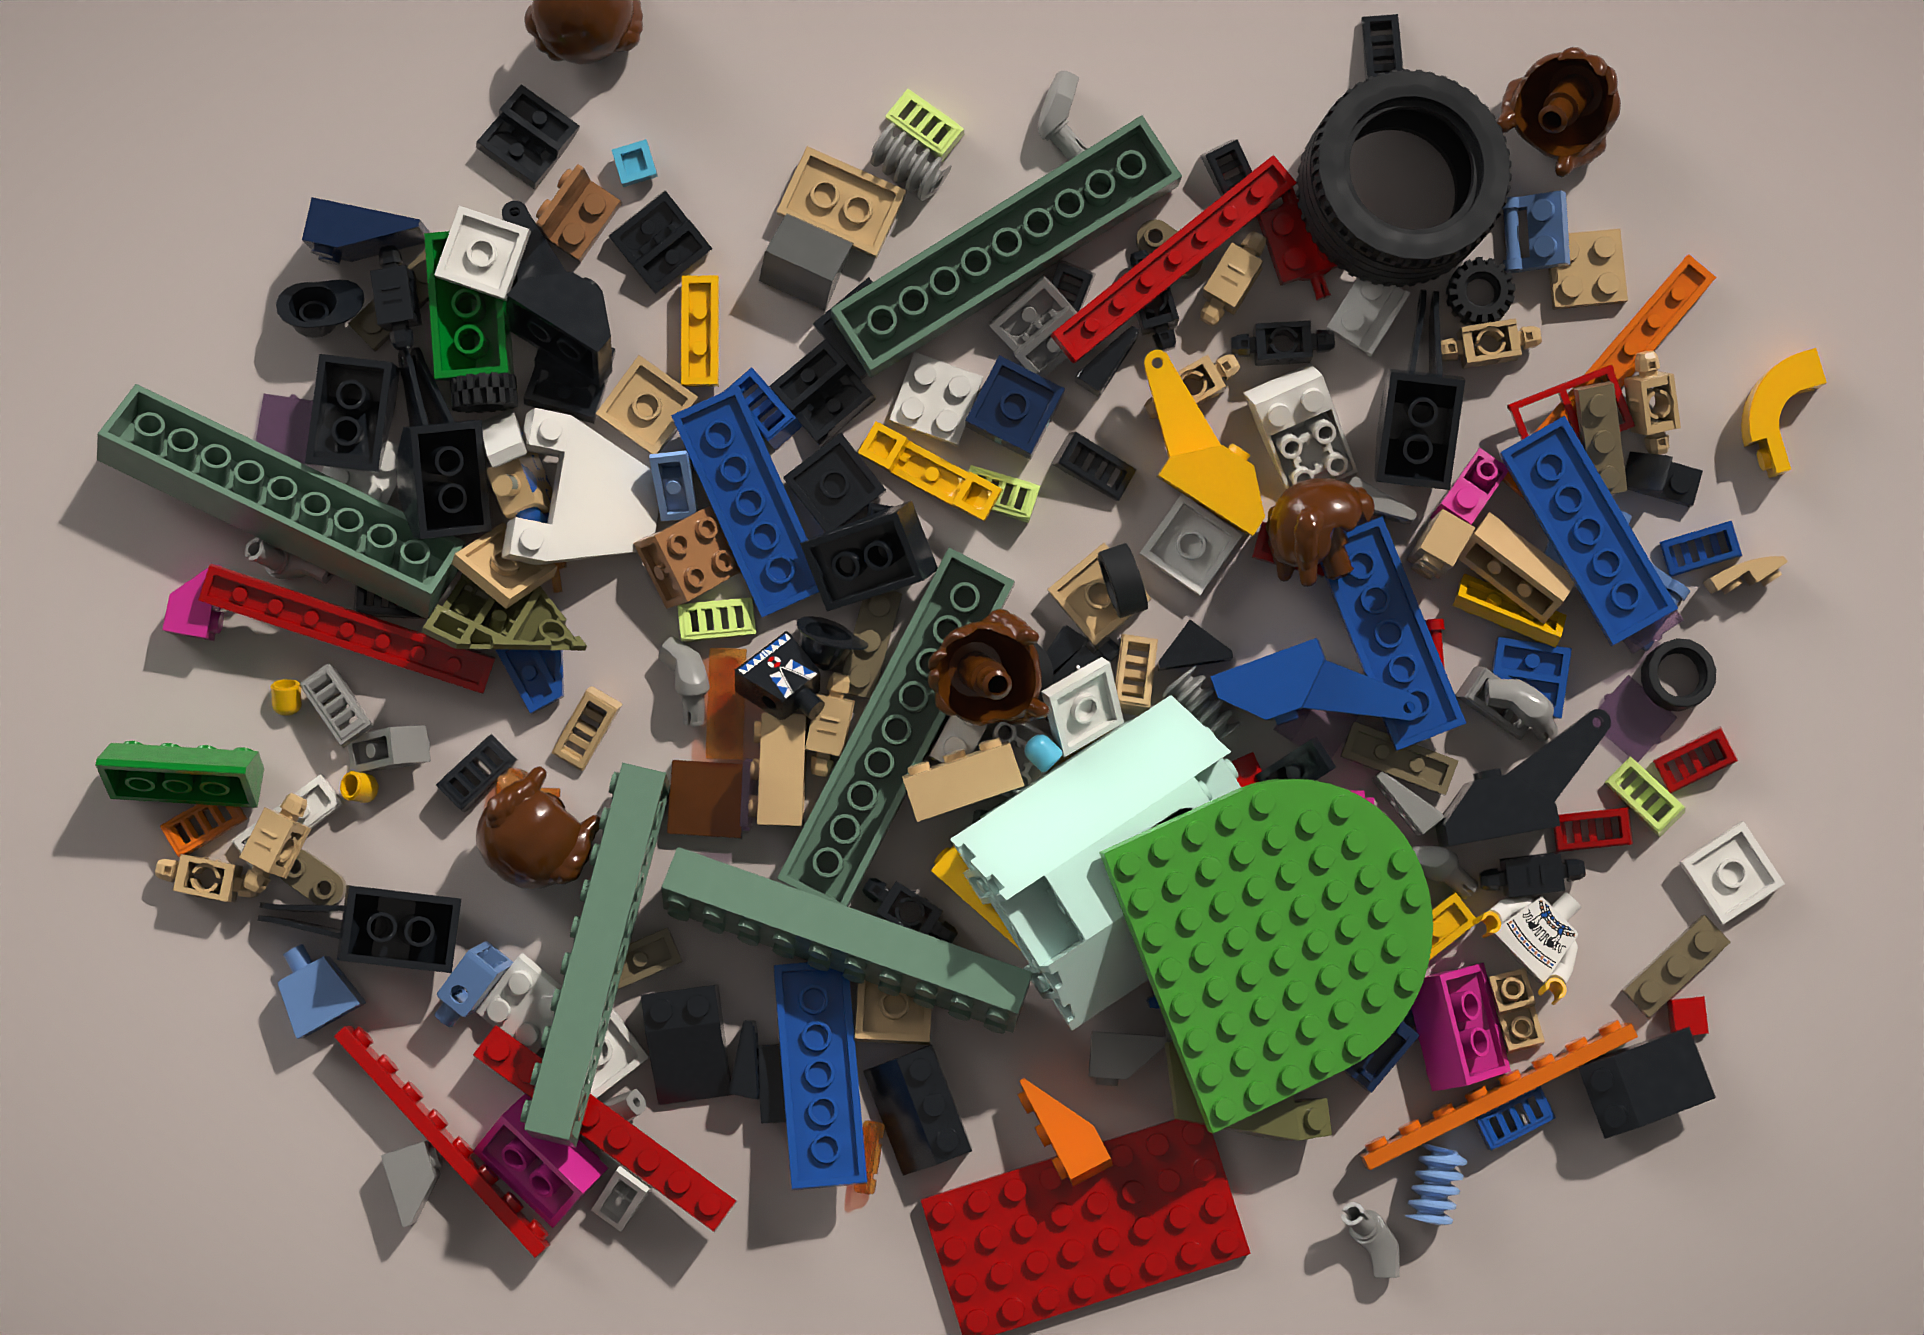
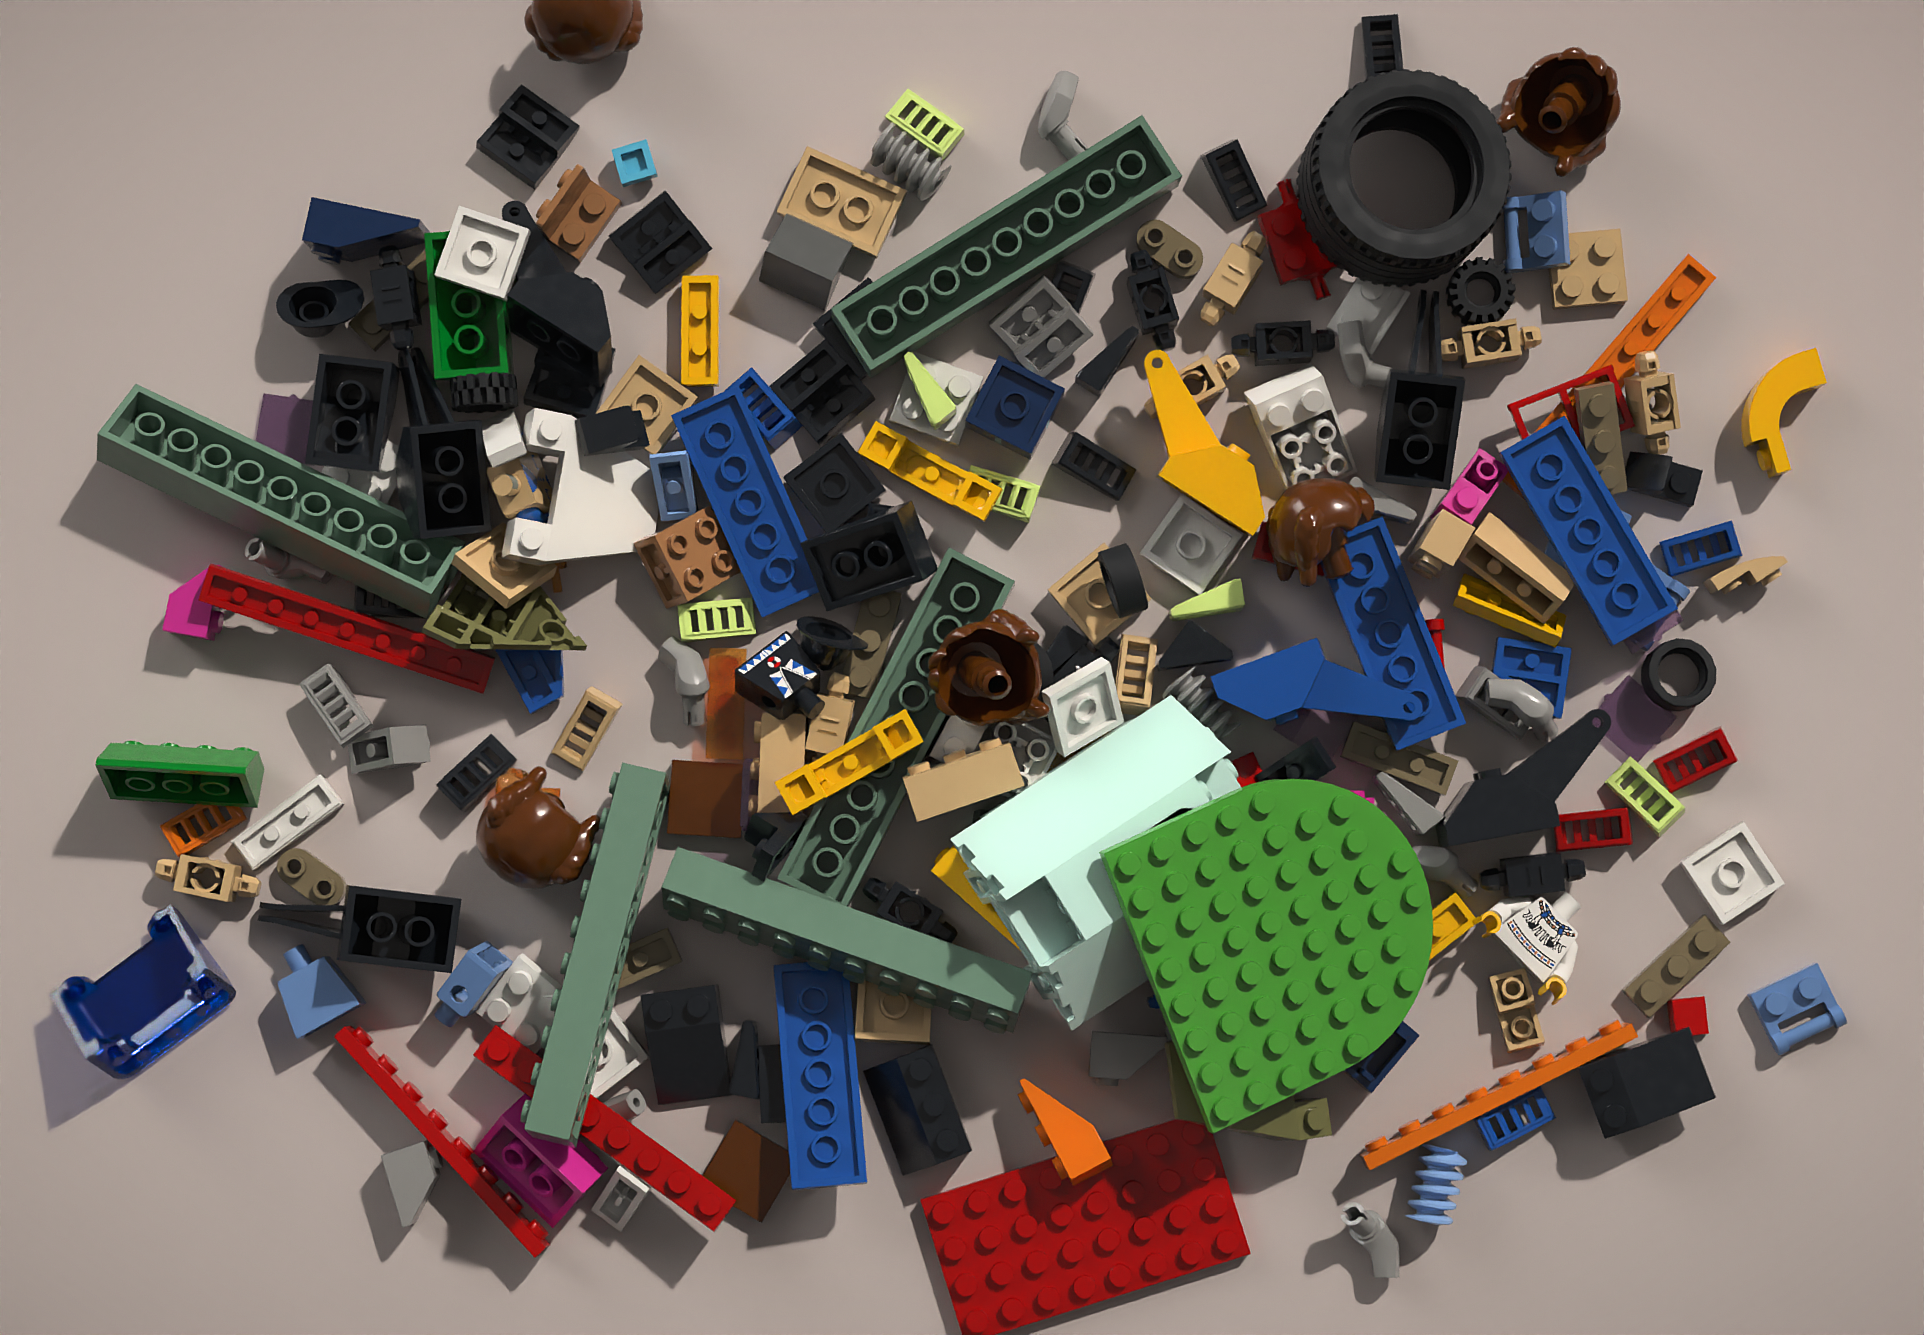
tan piece [239,793,311,894] -> none
yellow piece [271,679,302,716] -> none
yellow piece [340,771,379,803] -> none
clear orange axle [853,1120,885,1195] -> none
medium azure piece [1024,734,1063,773] -> none
red plate [1050,155,1297,364] -> none
dark pink slope [1411,962,1511,1092] -> none
none -> clear blue windscreen [50,904,236,1079]
none -> black slope [575,405,650,456]
none -> reddish brown tile [703,1120,790,1223]
none -> black slope [744,812,808,882]
none -> yellow slope [774,709,924,815]
none -> yellowish green slope [903,352,957,430]
none -> yellowish green slope [1169,578,1245,622]
none -> light grey arm [1337,320,1393,388]
none -> medium blue plate [1747,963,1847,1056]

